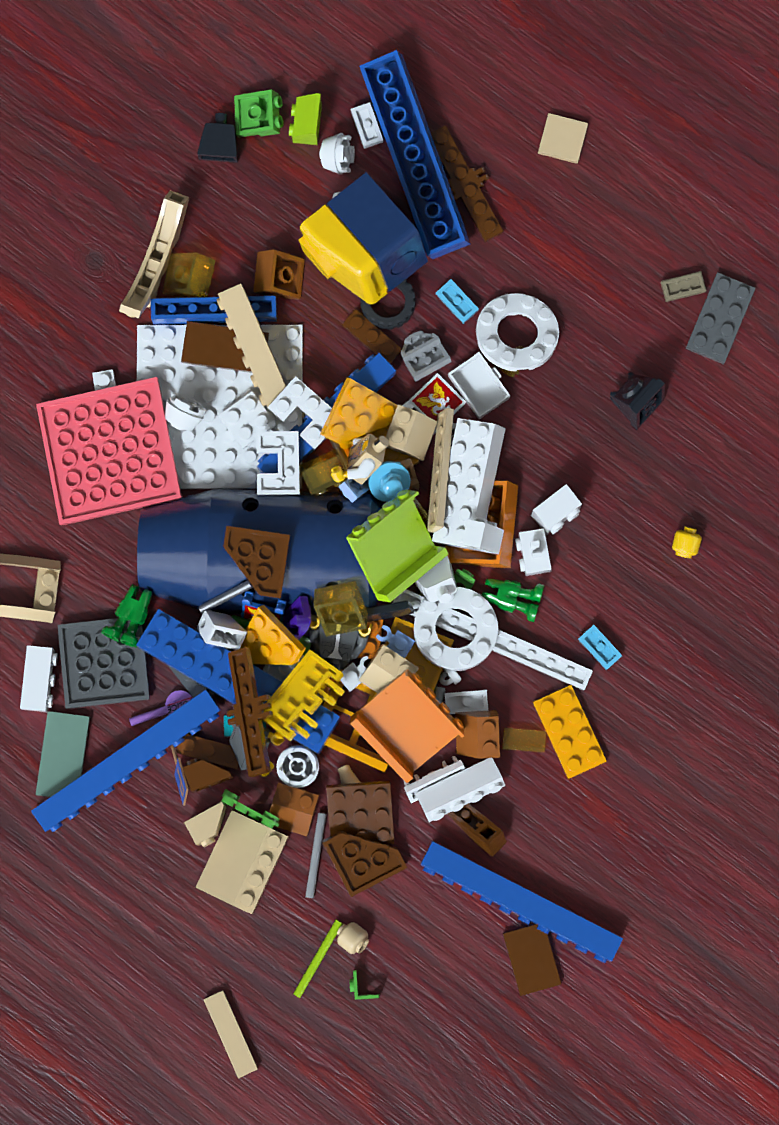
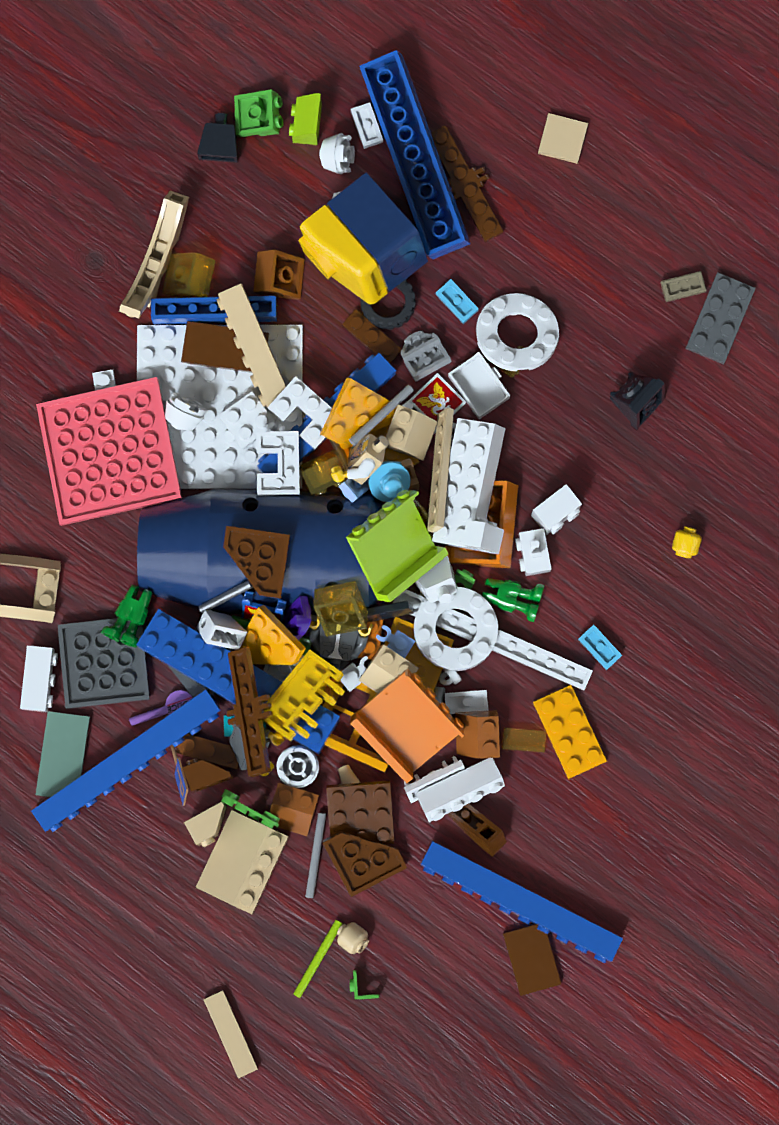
none -> light grey bar [349,385,413,446]

